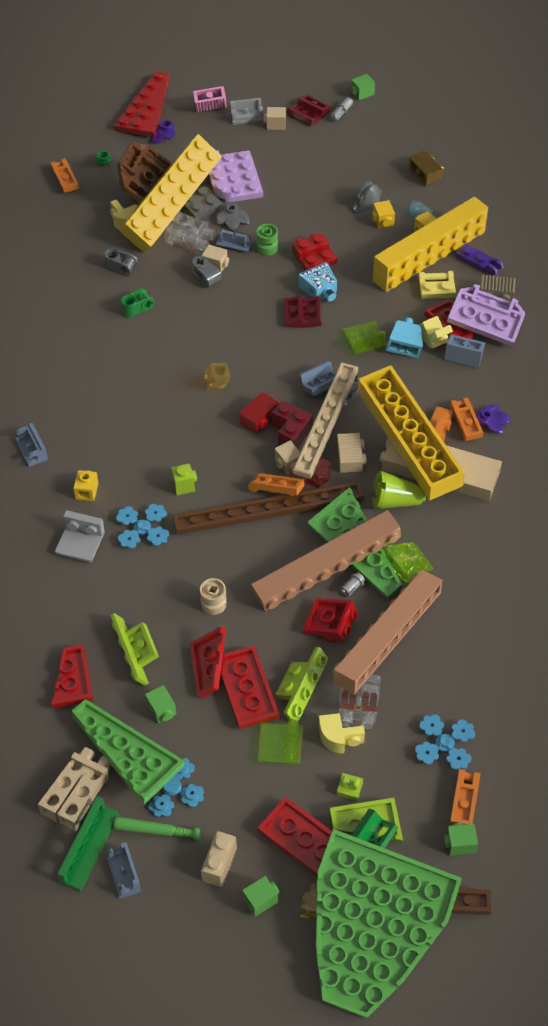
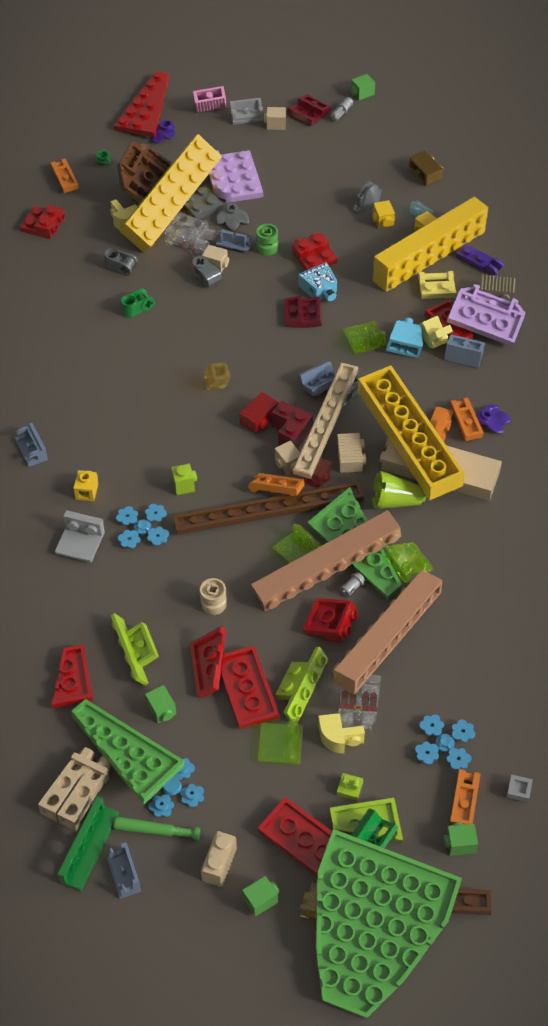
none -> red plate [20,204,65,239]
none -> clear neon green hinge [272,524,322,563]
none -> light grey plate [507,774,533,802]

